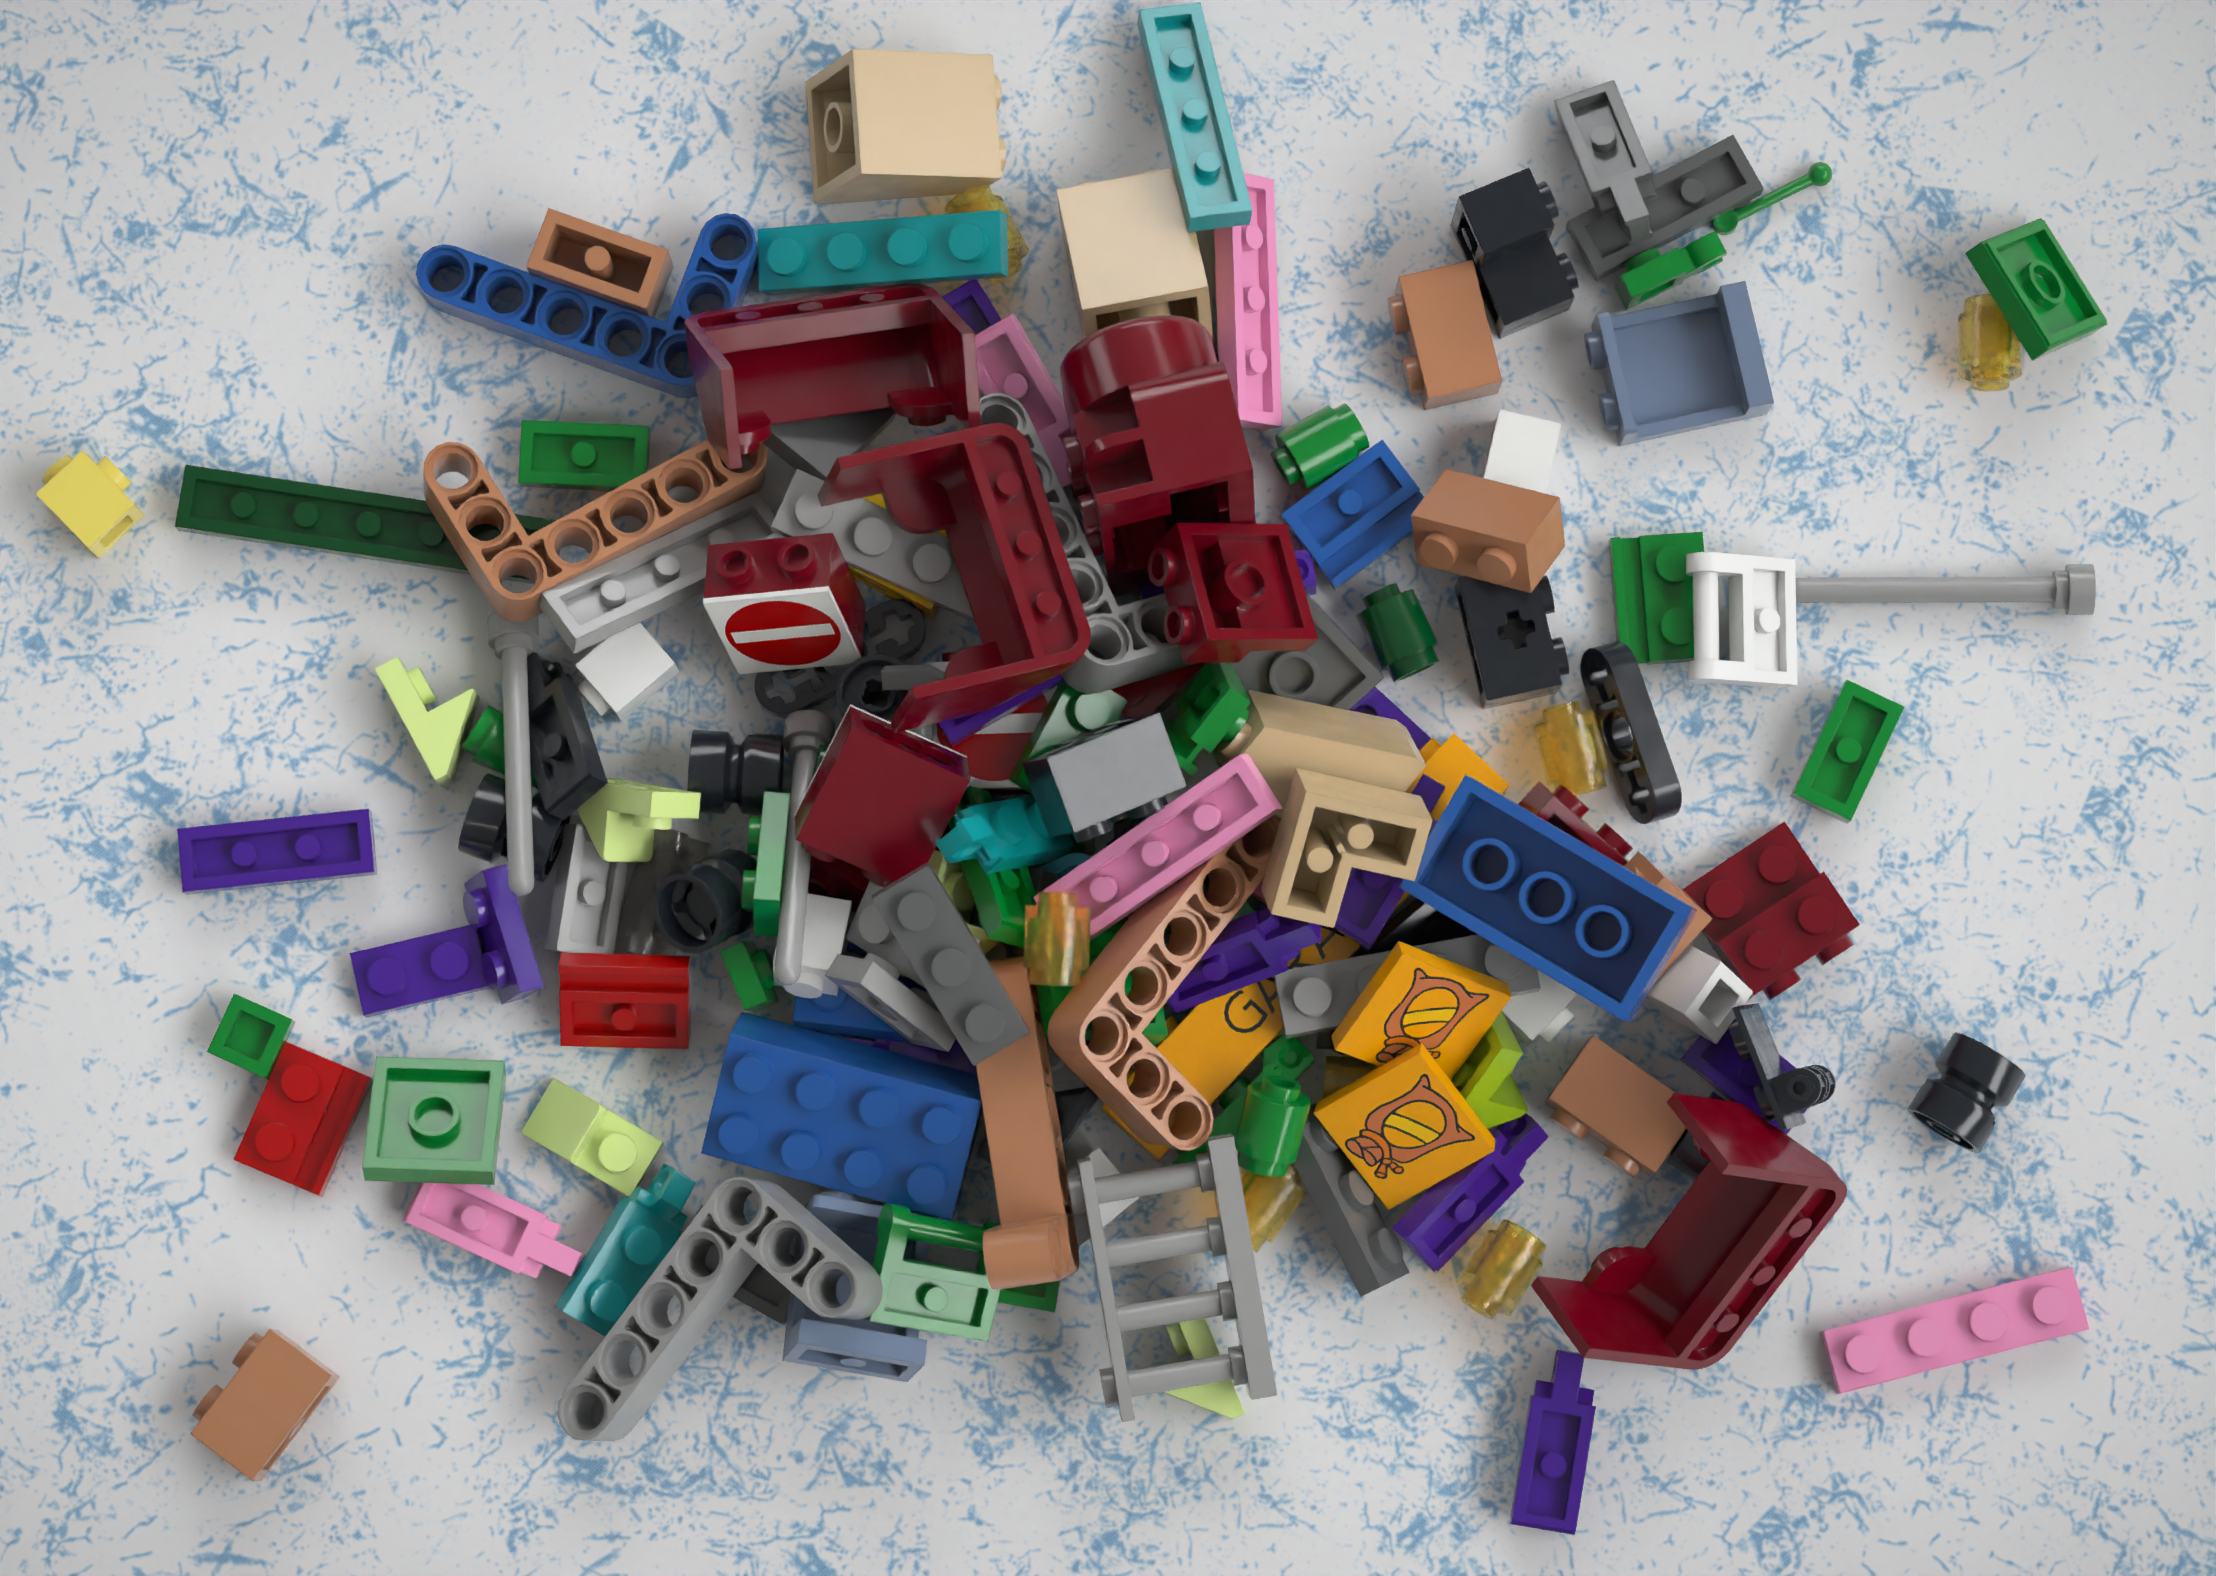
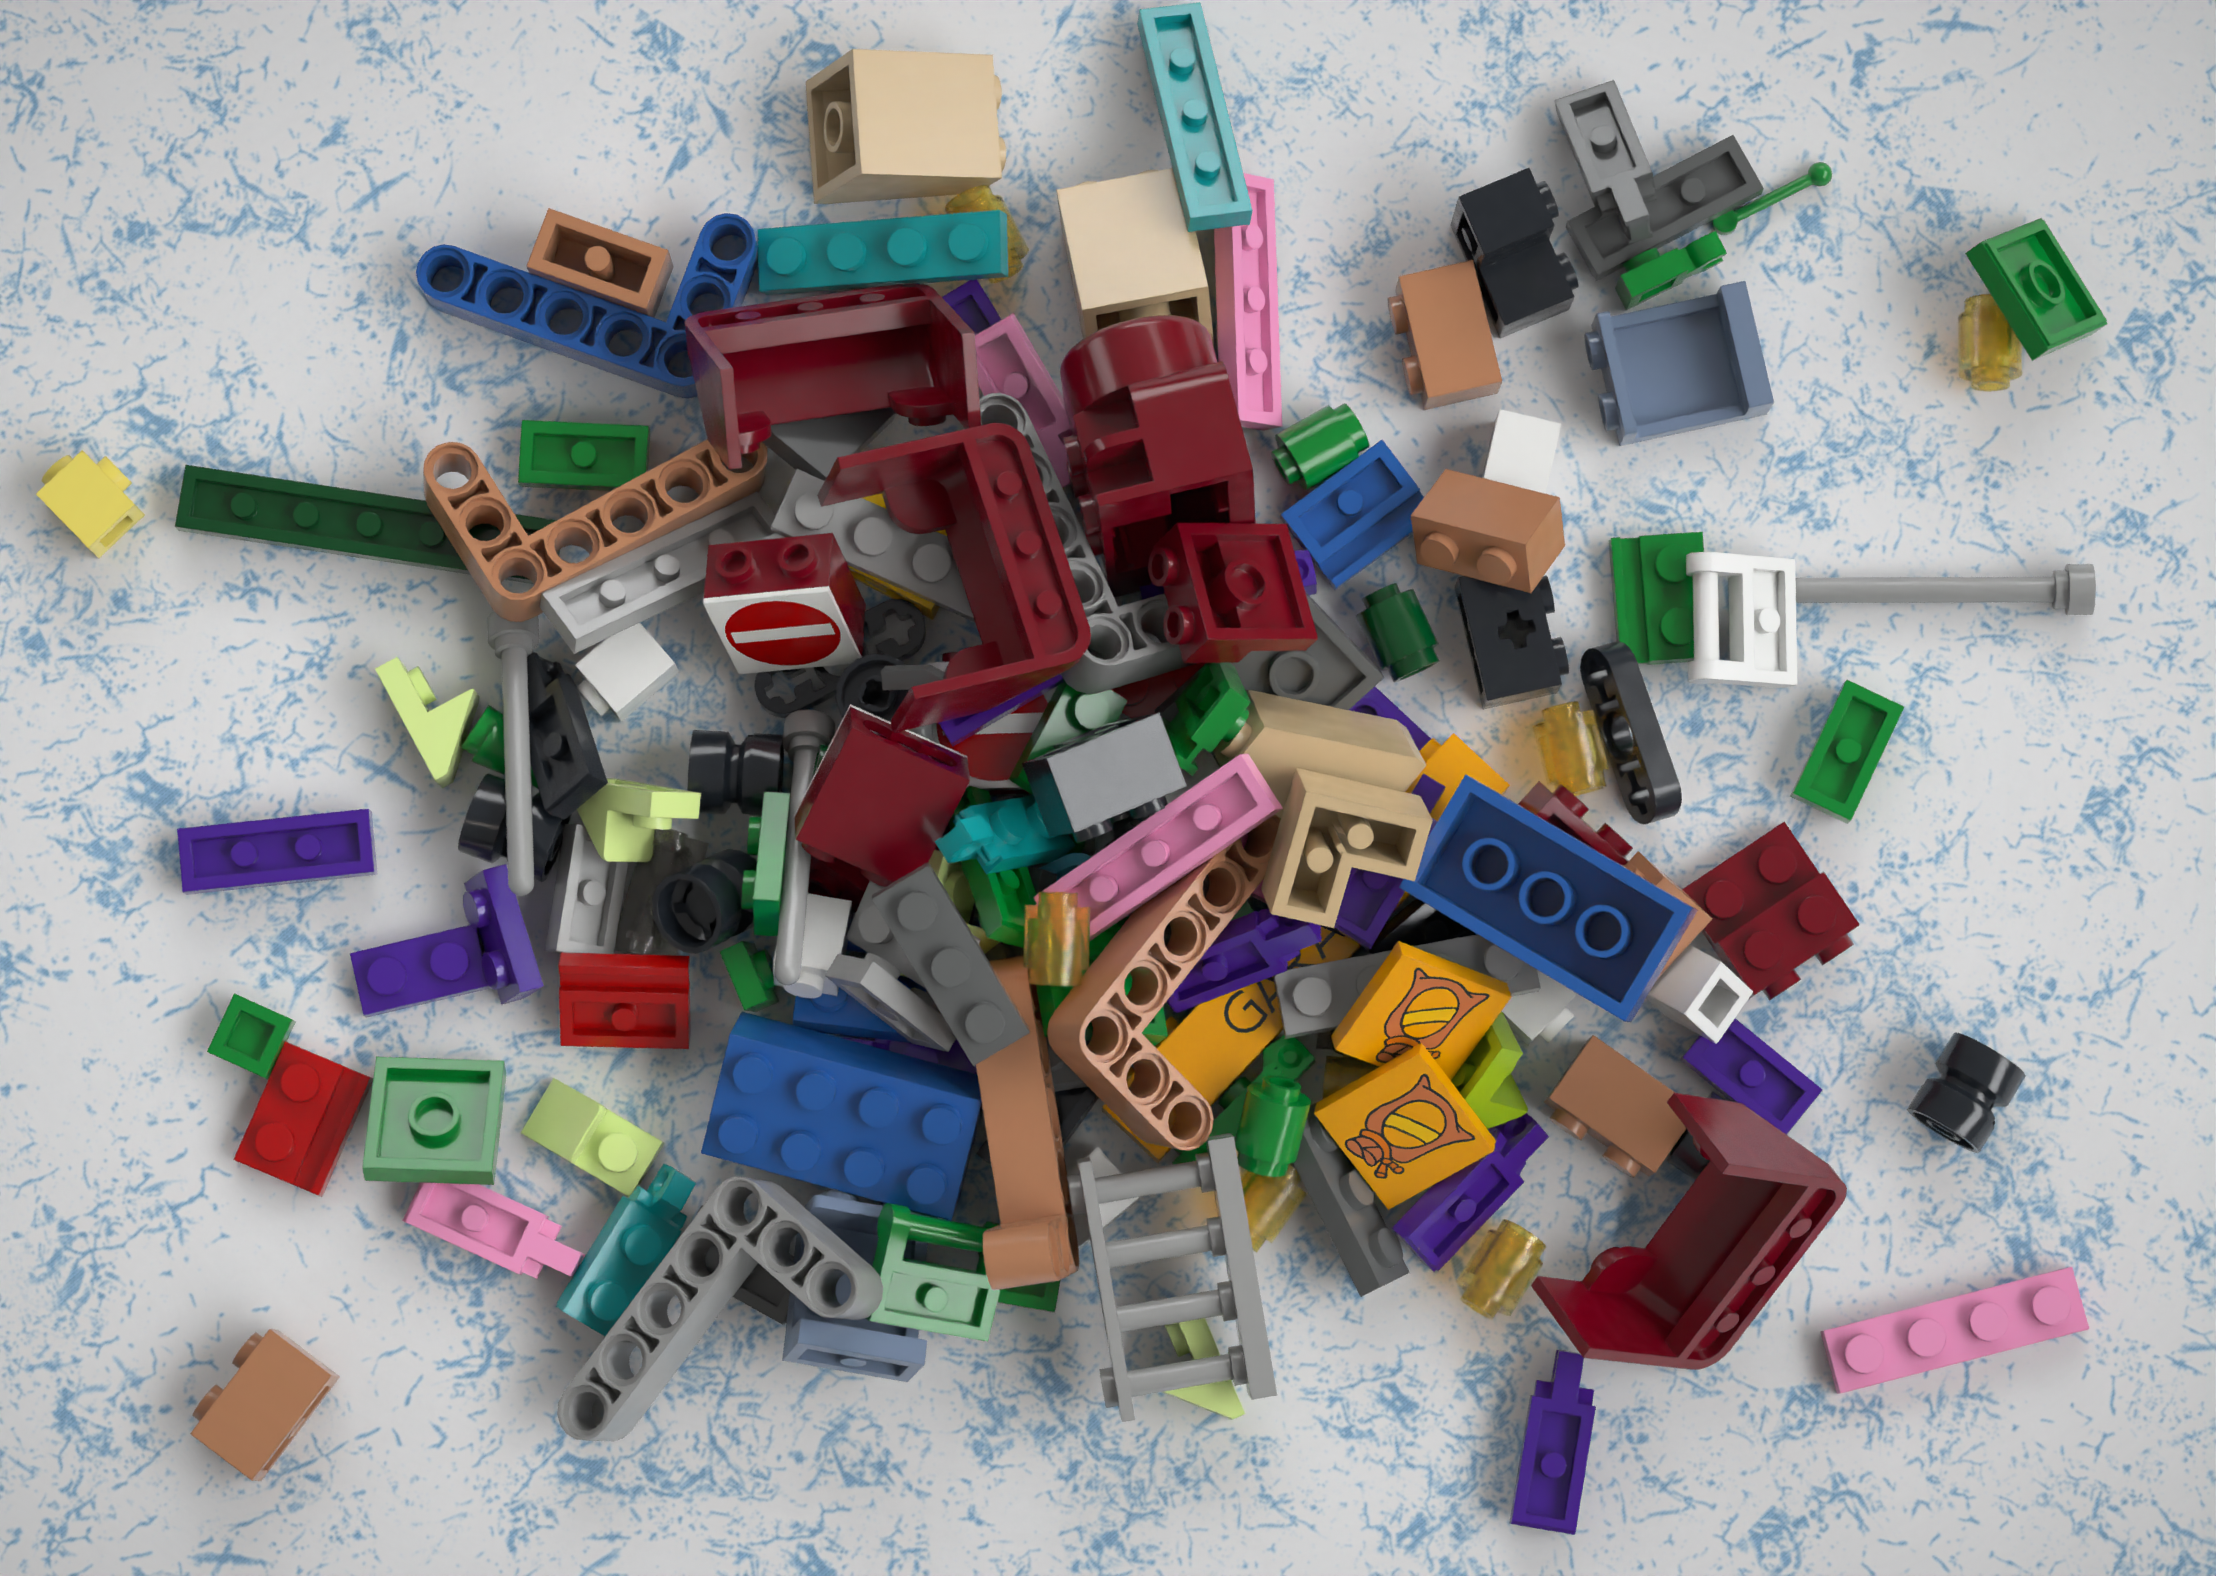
black hinge [1729,1003,1836,1131] -> none

